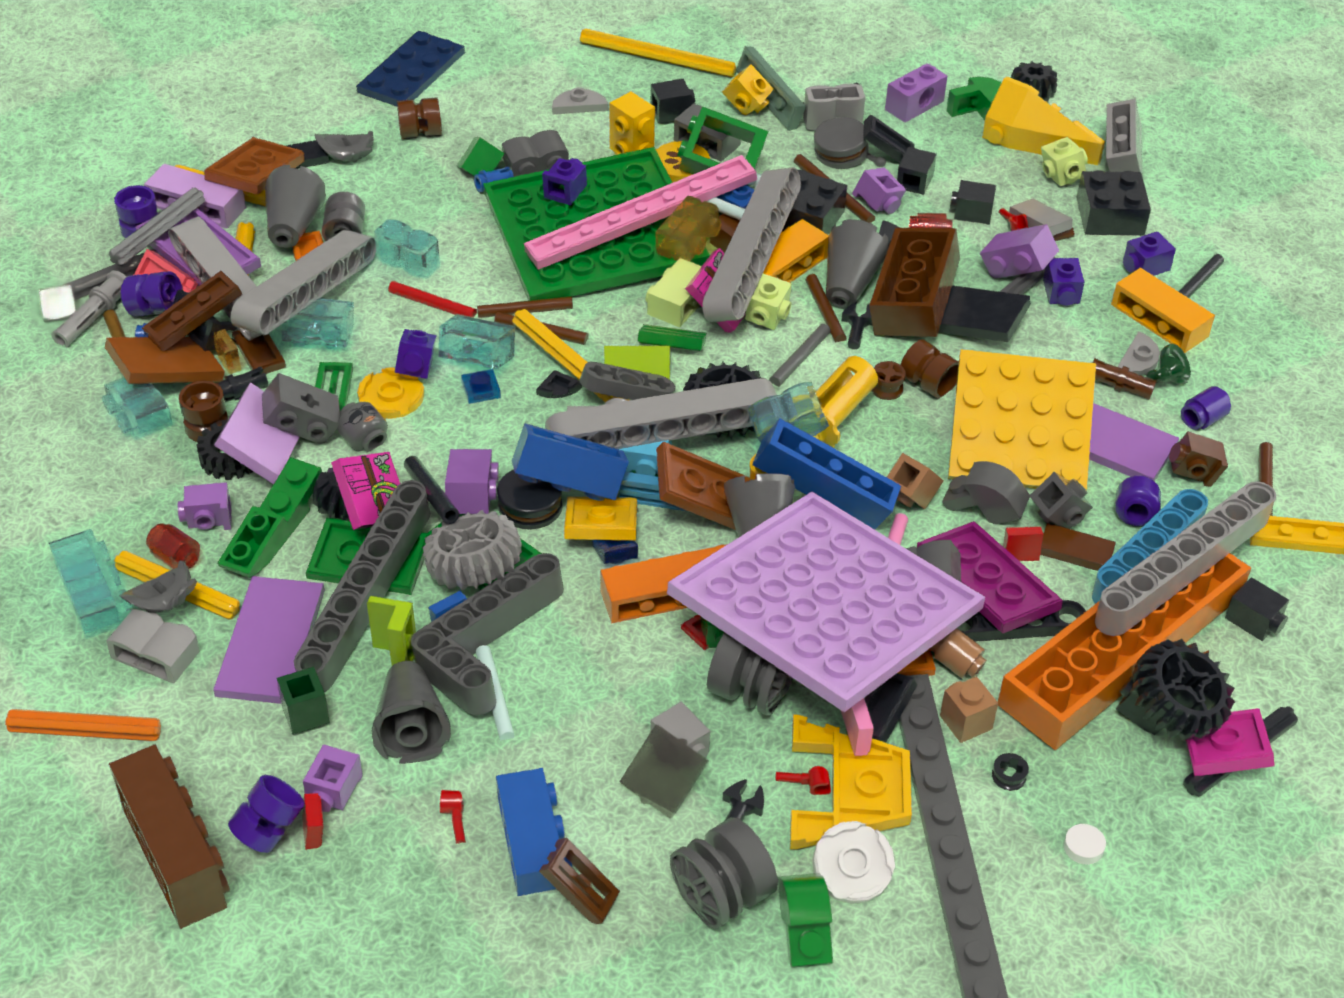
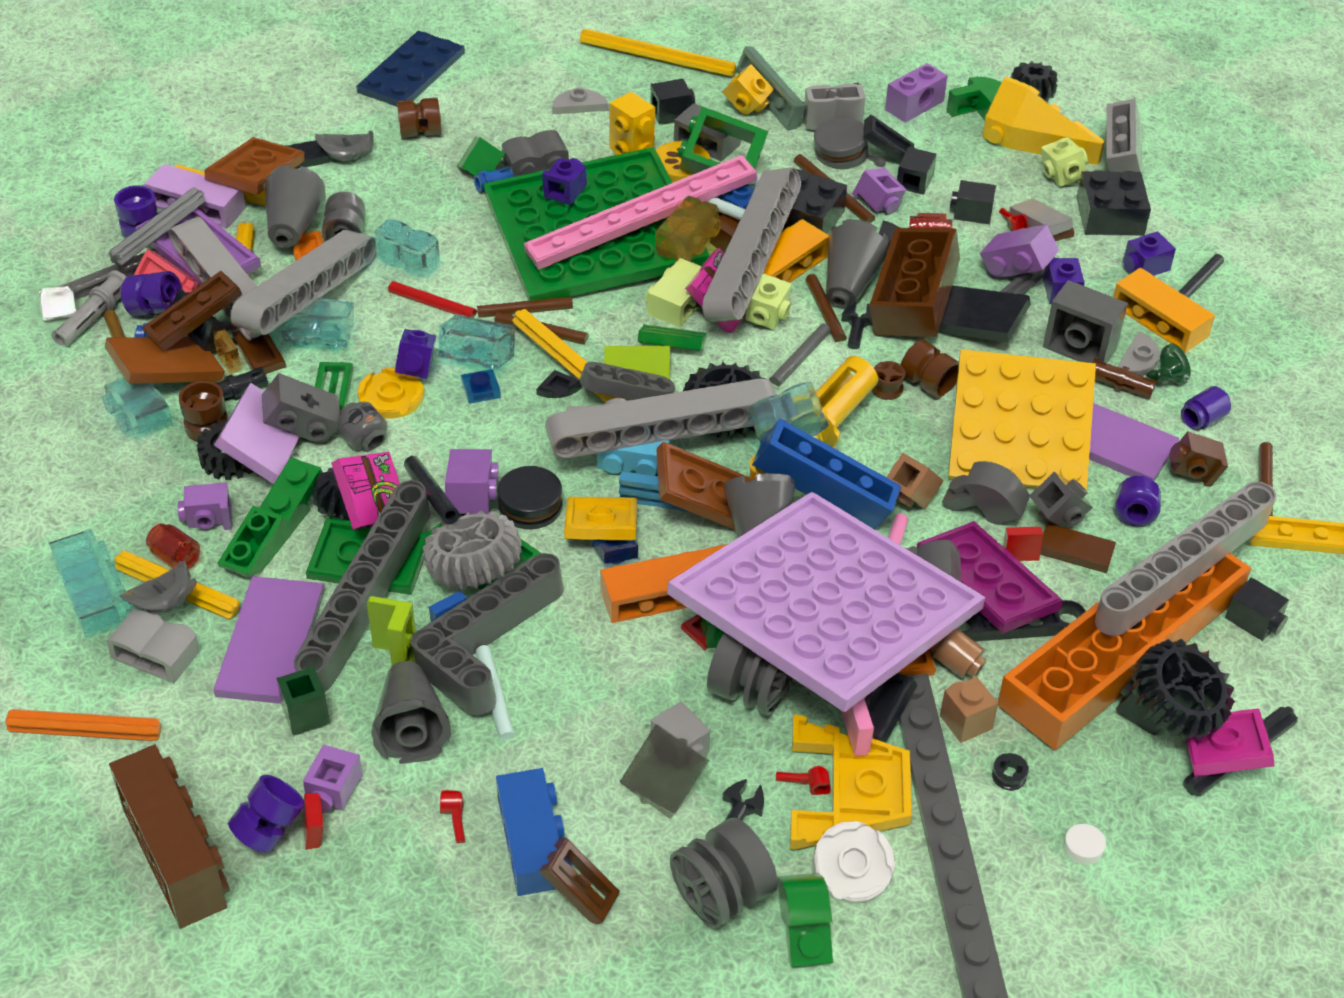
blue brick [511,423,629,501] -> none
dark azure beam [1092,489,1208,604] -> none
none -> dark grey brick [1043,280,1128,363]

